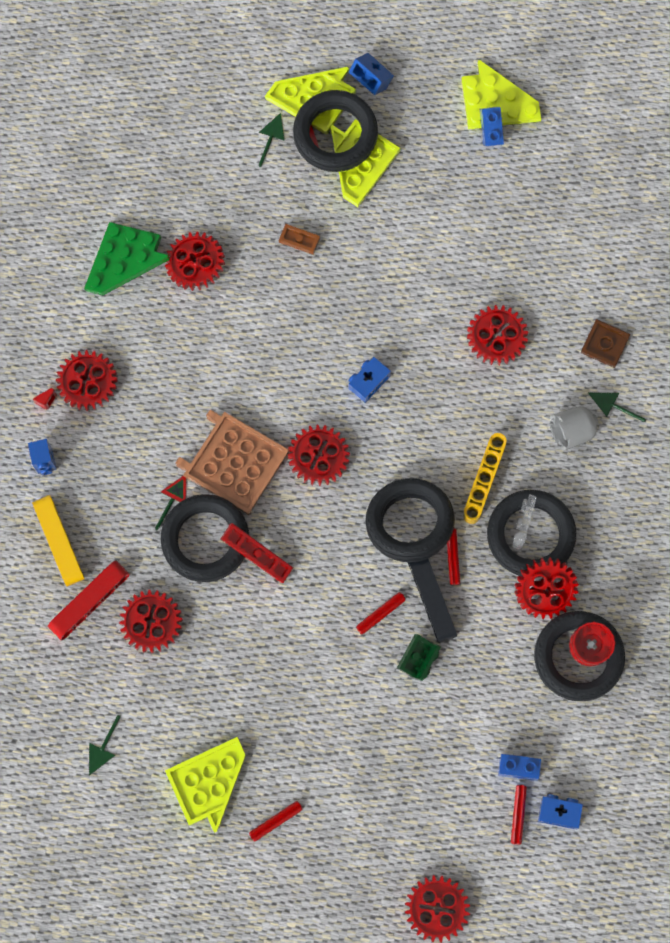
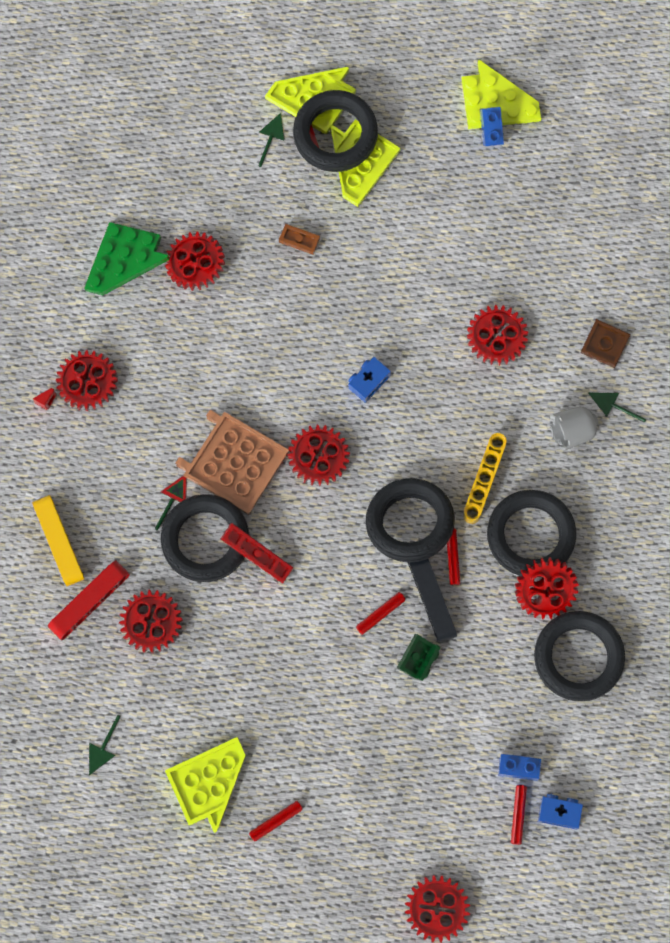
blue brick [28,439,57,475] -> none
blue brick [349,53,394,95] -> none
clear hinge [512,494,537,550] -> none
red wheel [569,622,615,667] -> none

